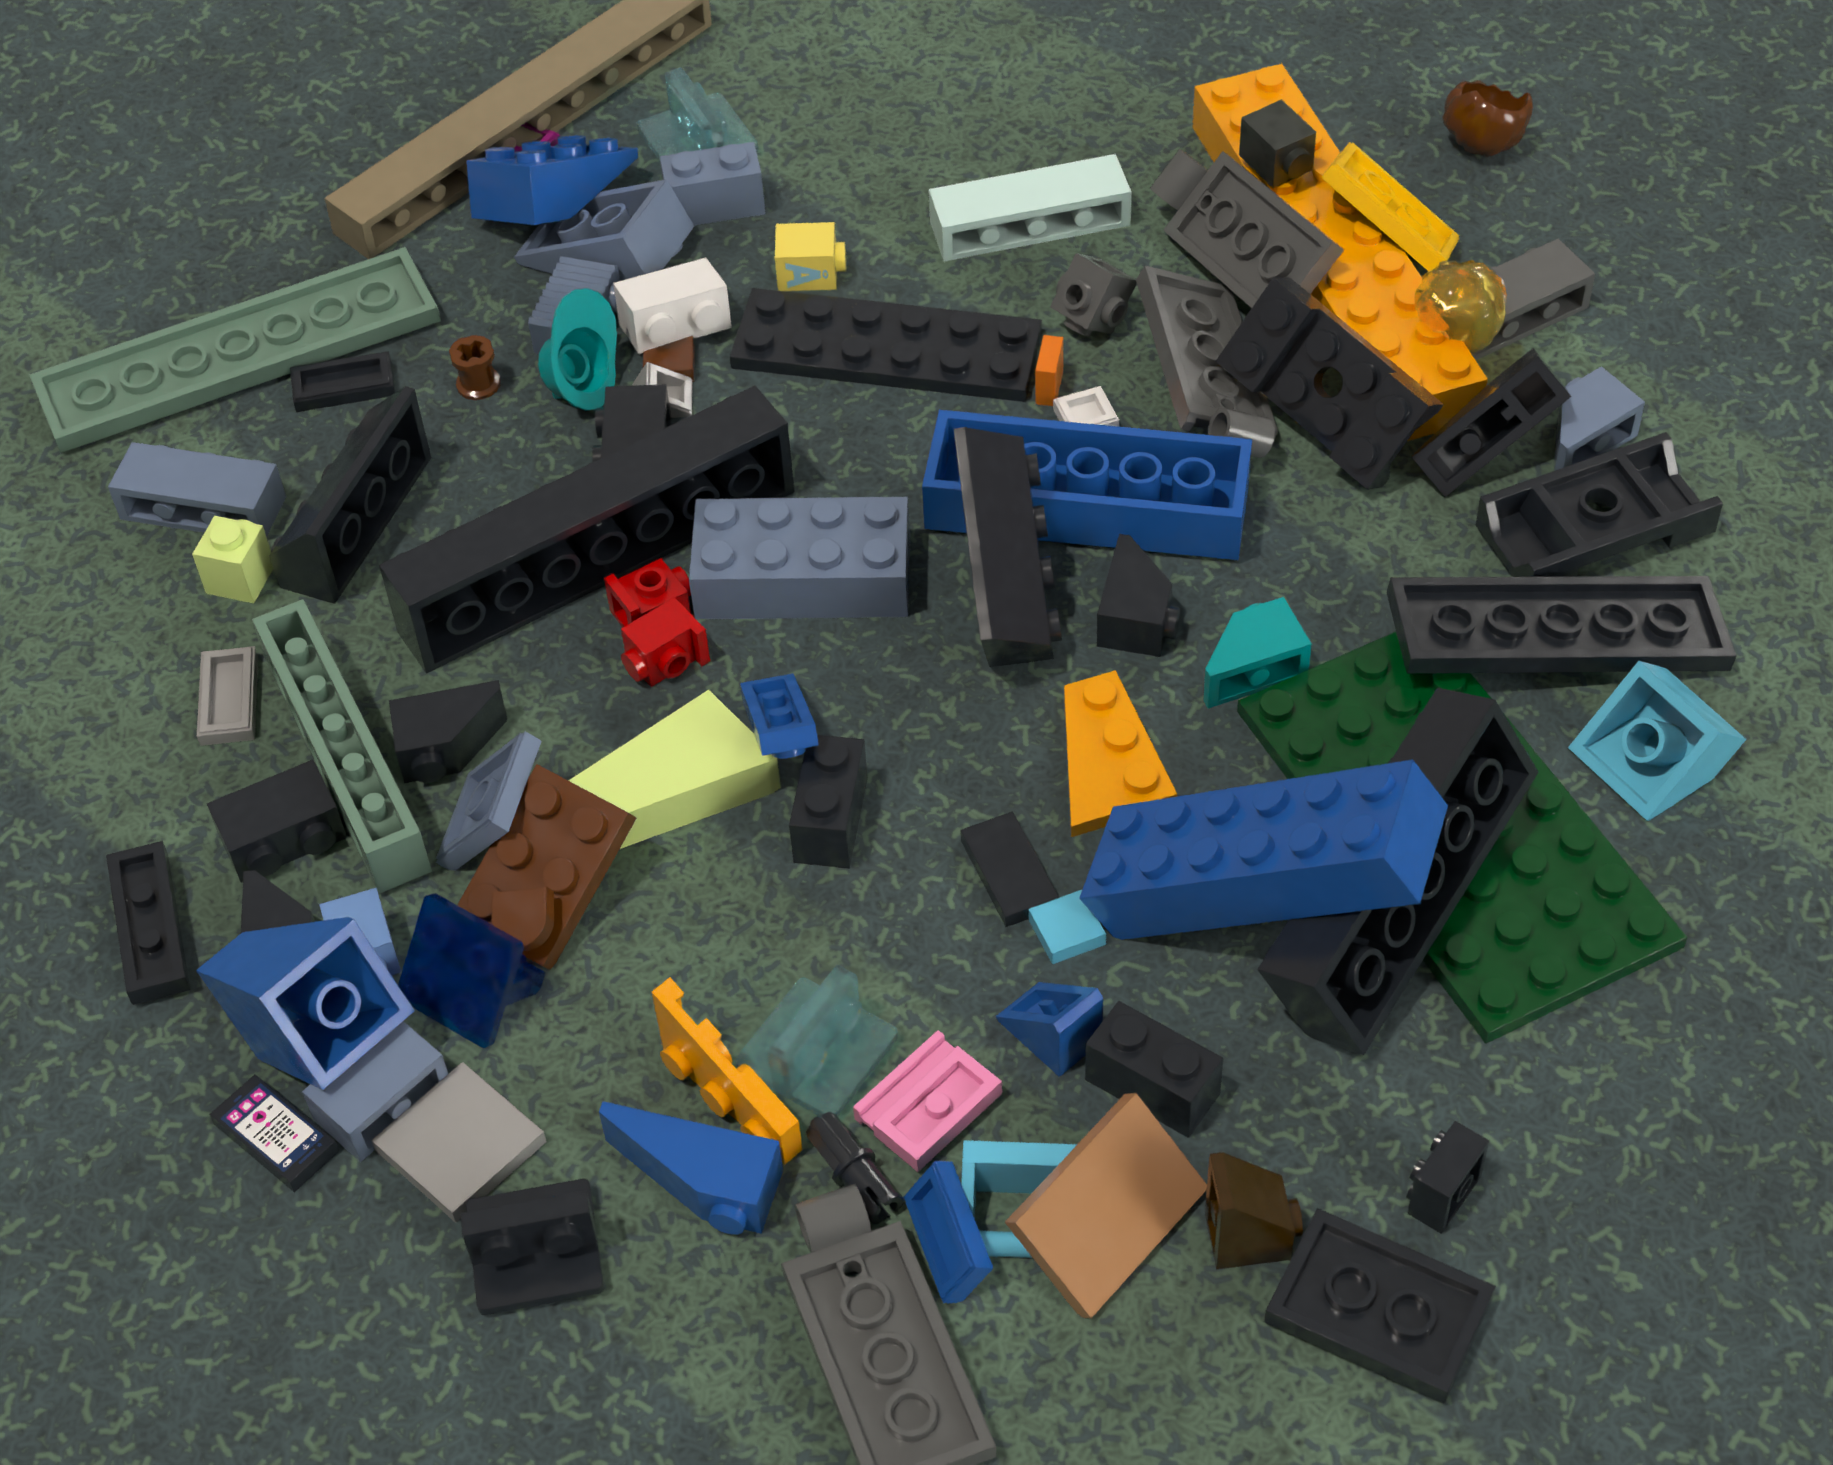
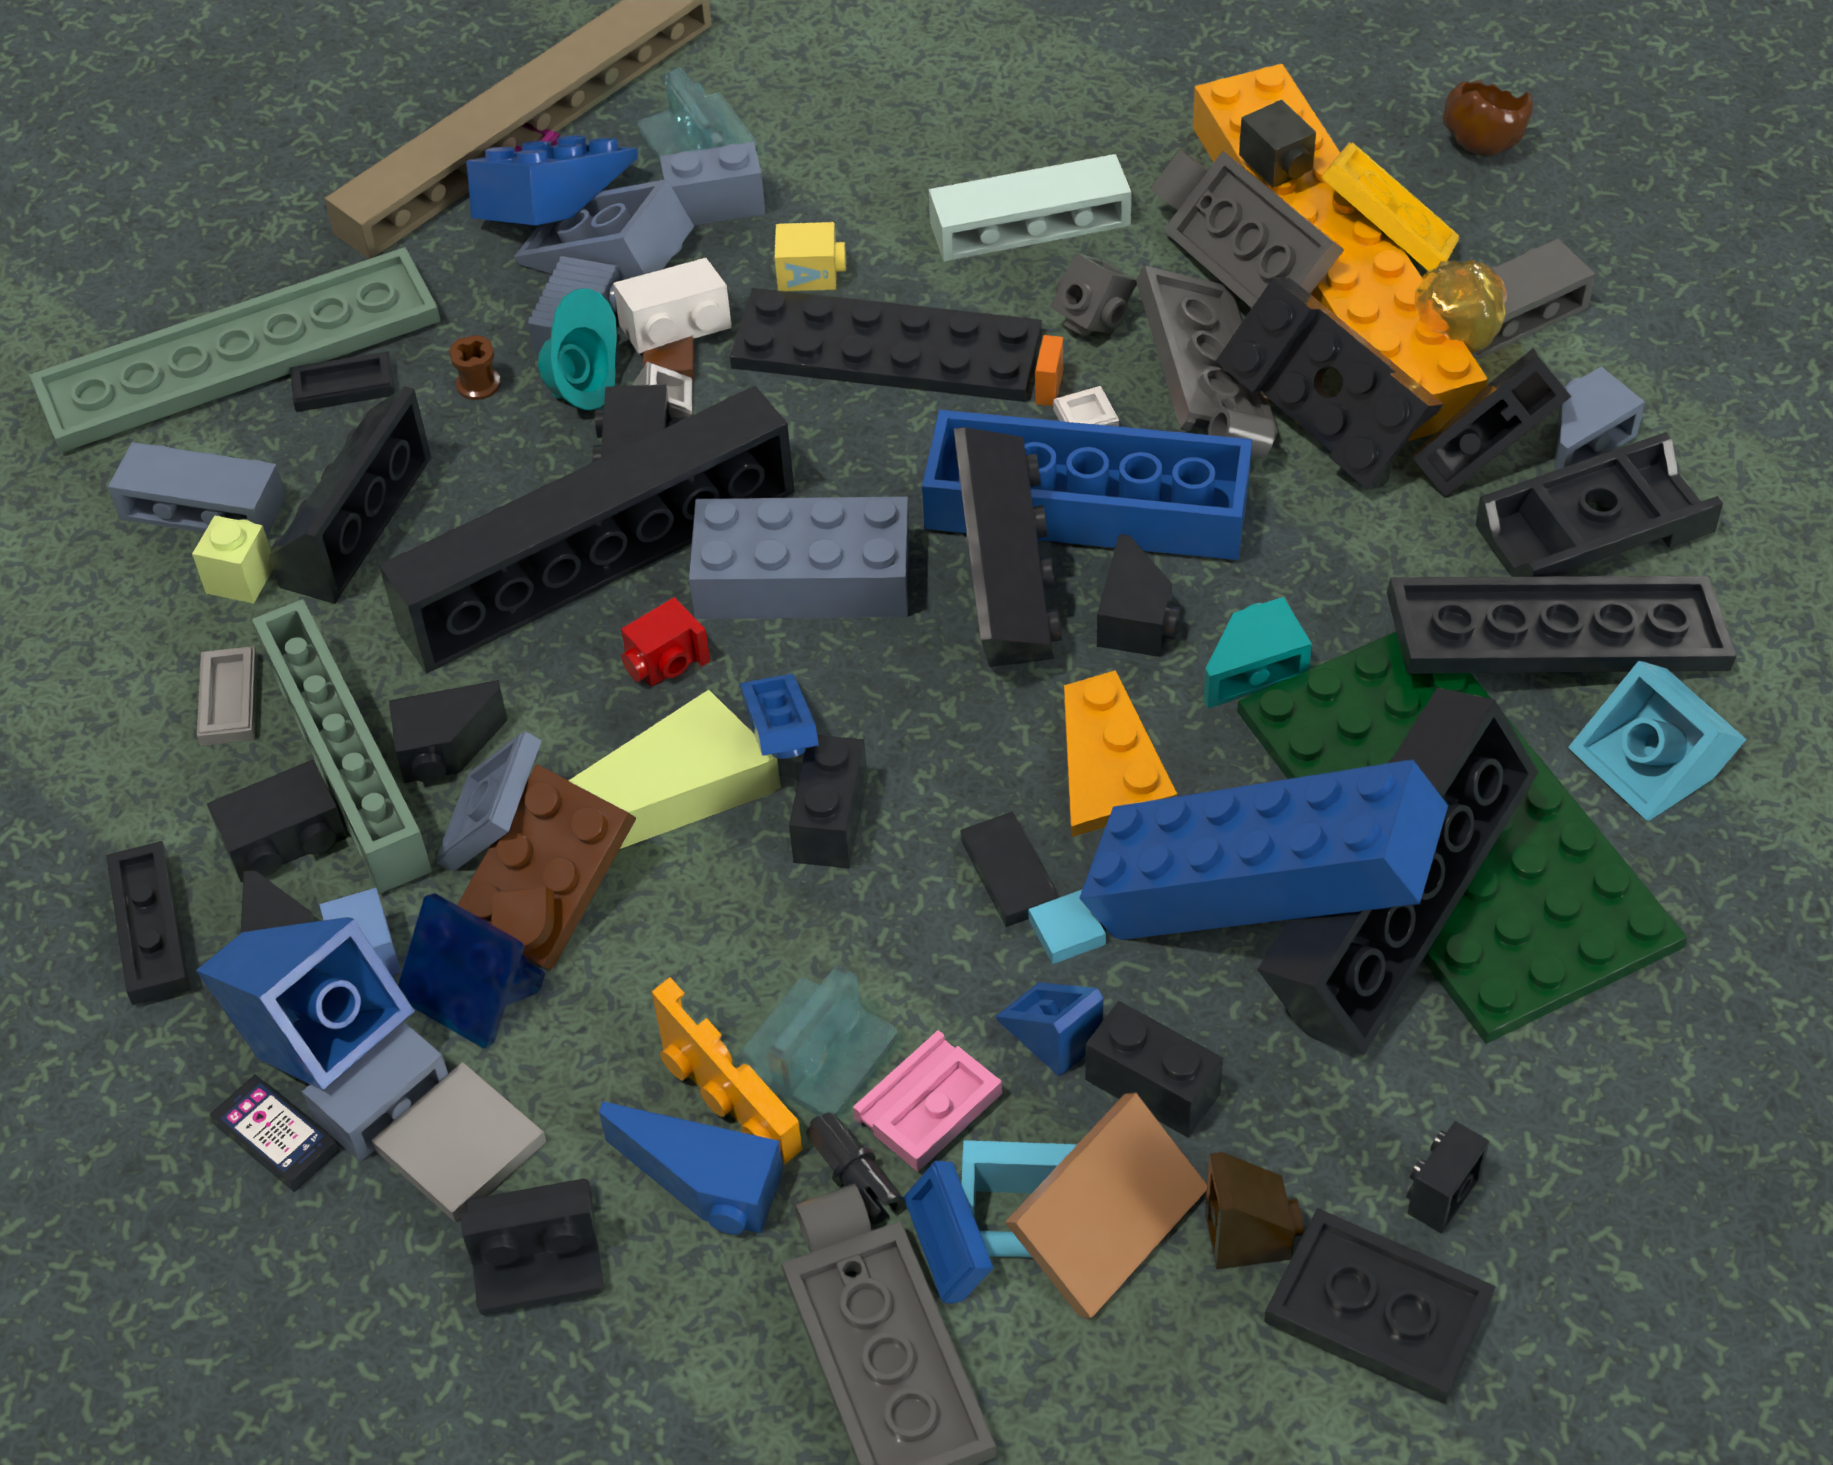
red brick [604,558,691,627] -> none

